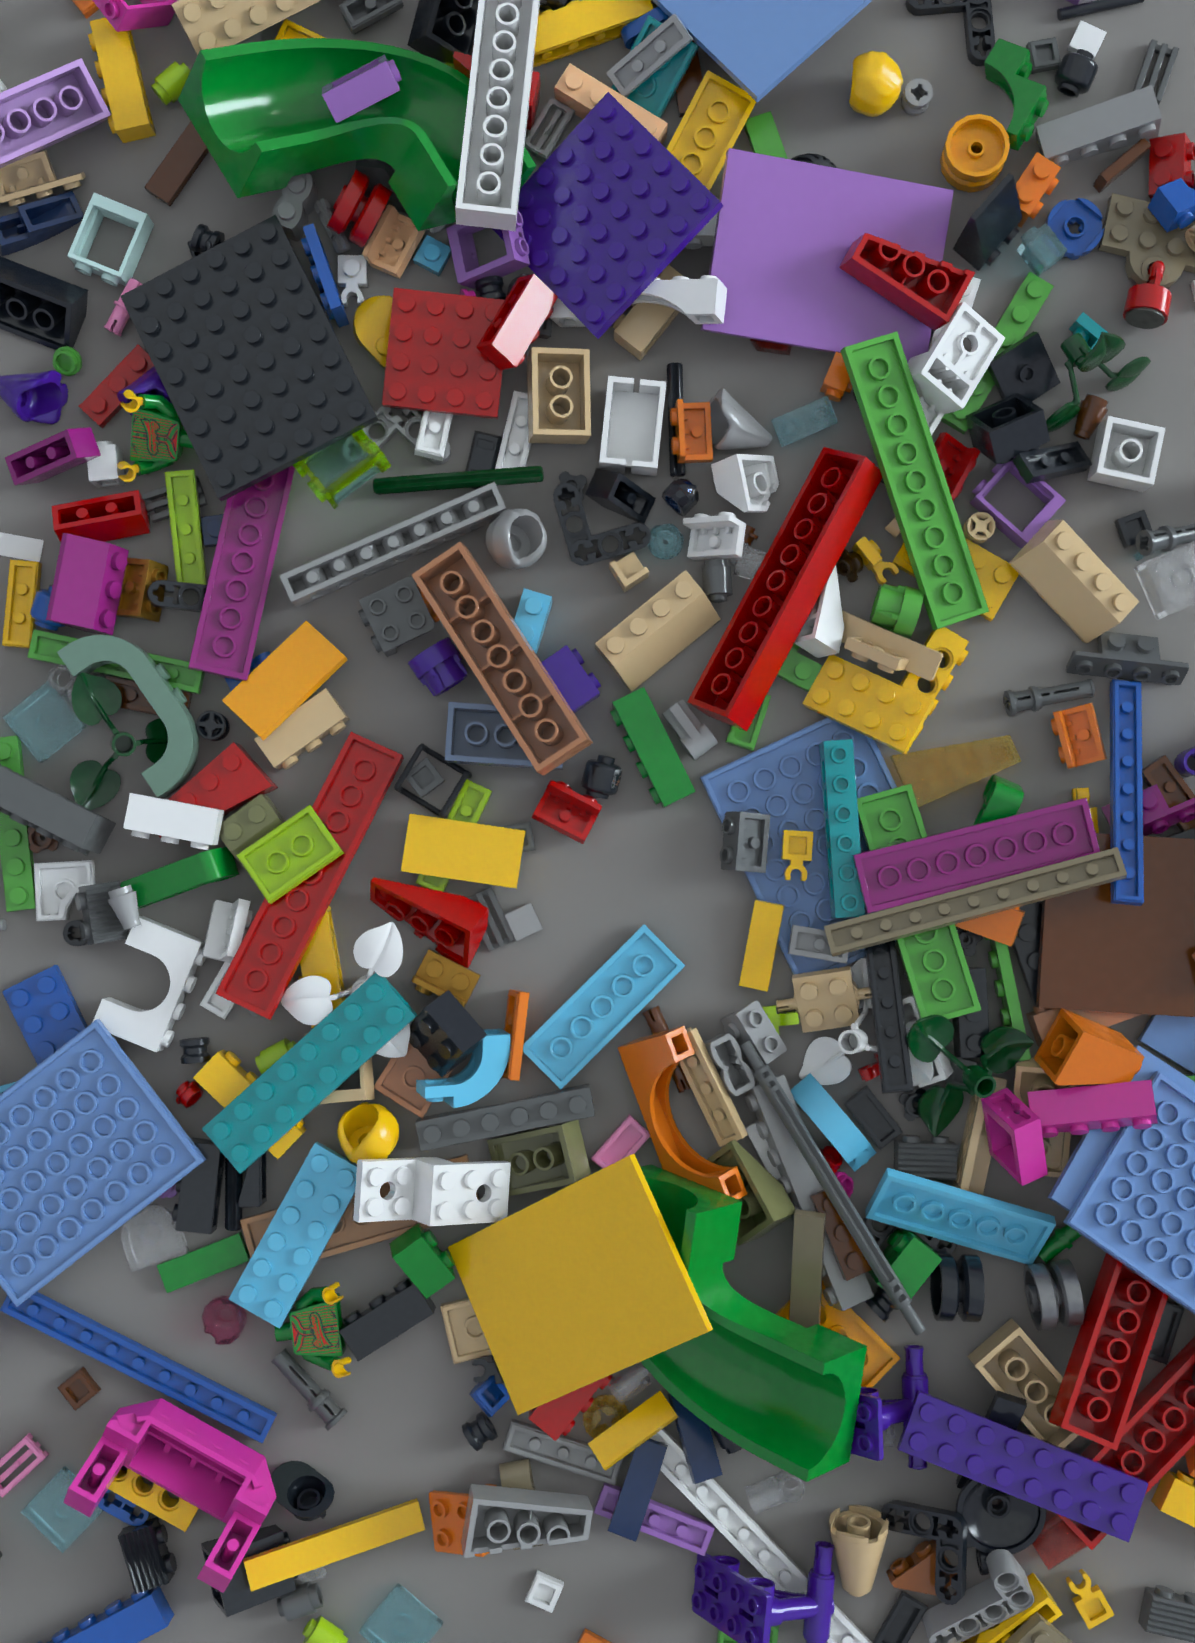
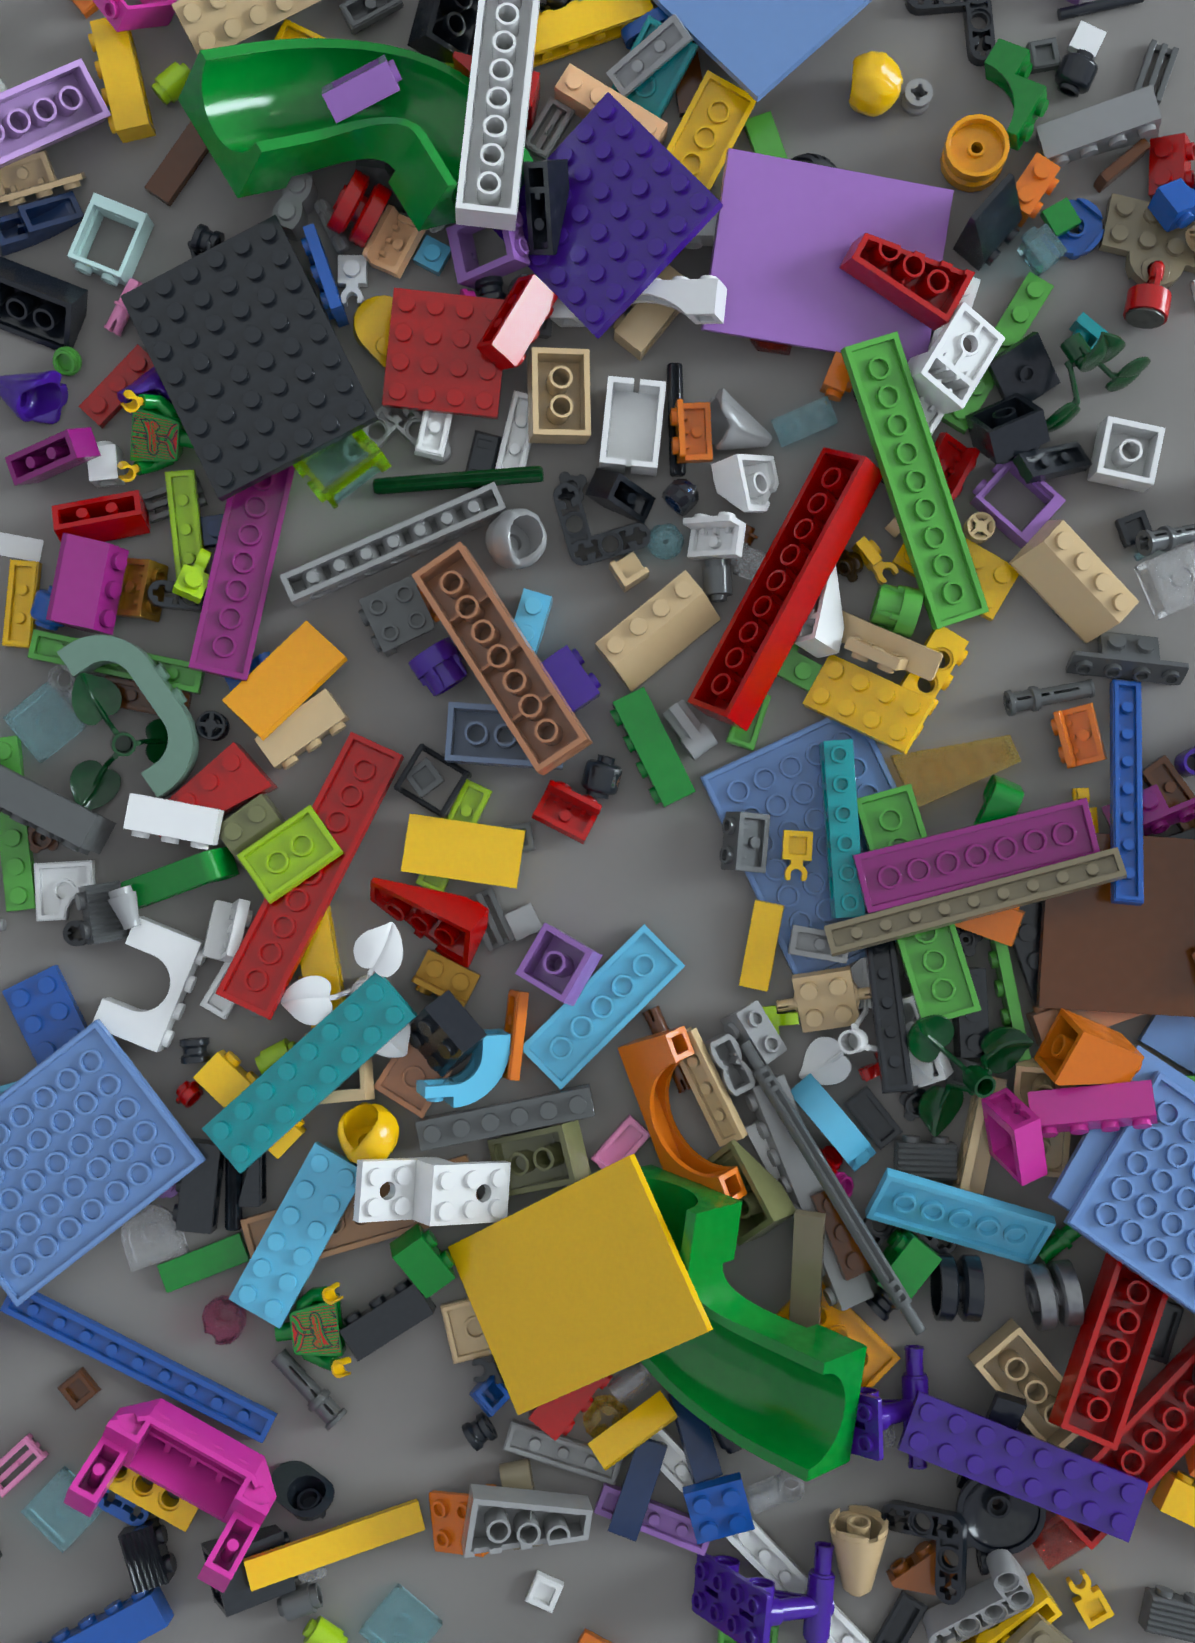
reddish brown cone [1073,394,1108,440] -> none
none -> lime plate [172,548,212,604]
none -> medium lavender brick [515,923,603,1006]
none -> black slope [523,159,569,255]
none -> blue plate [682,1472,755,1545]
none -> green tile [1040,197,1082,239]

